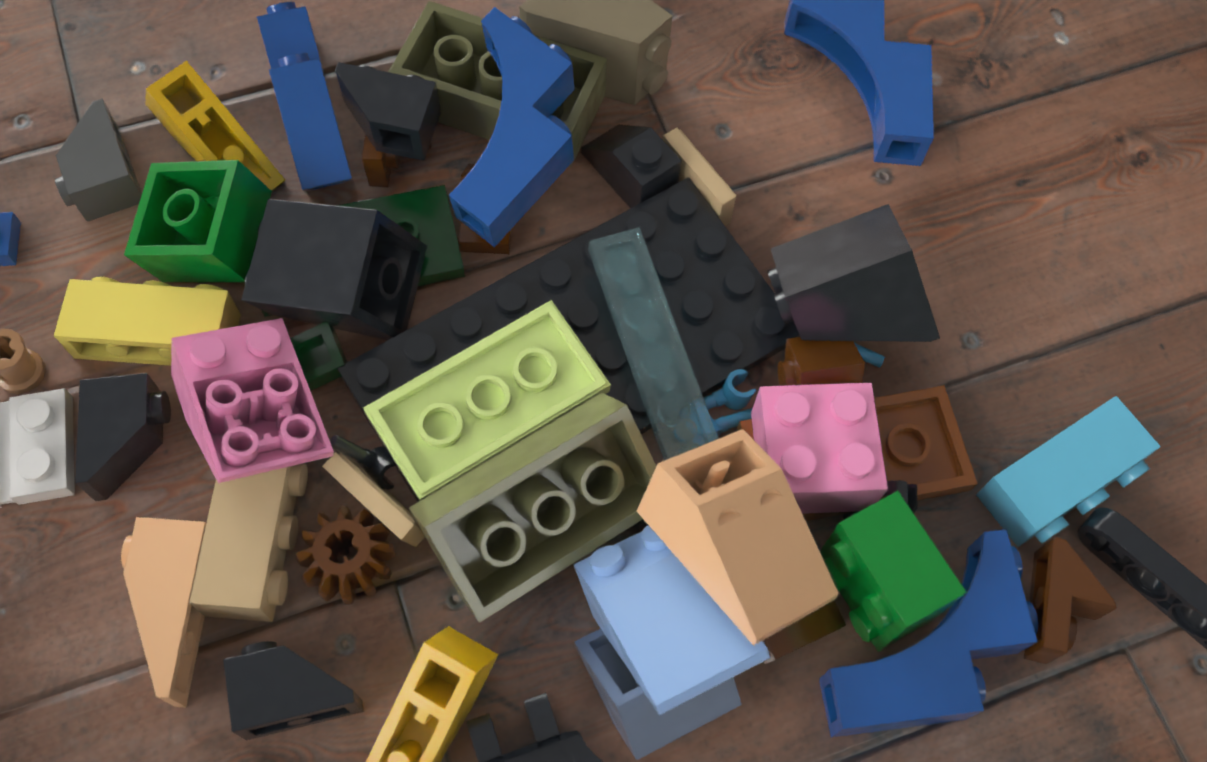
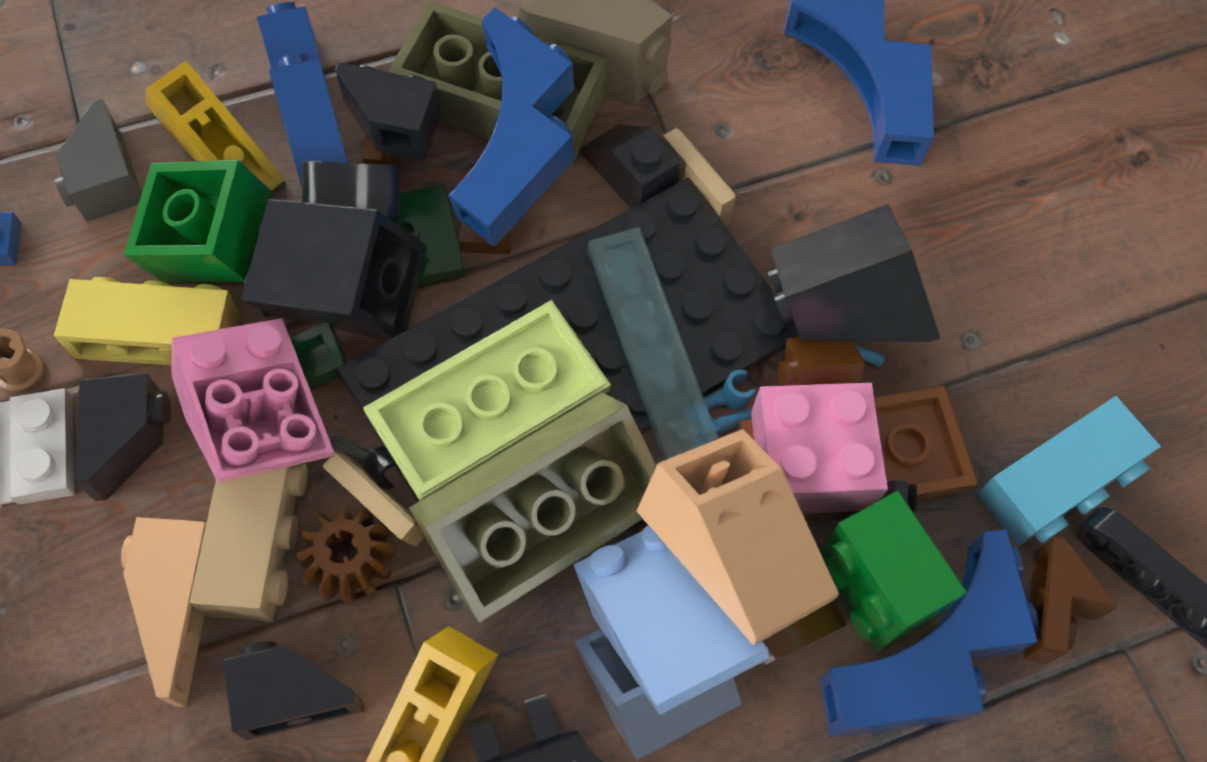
none -> black axle [302,161,401,219]

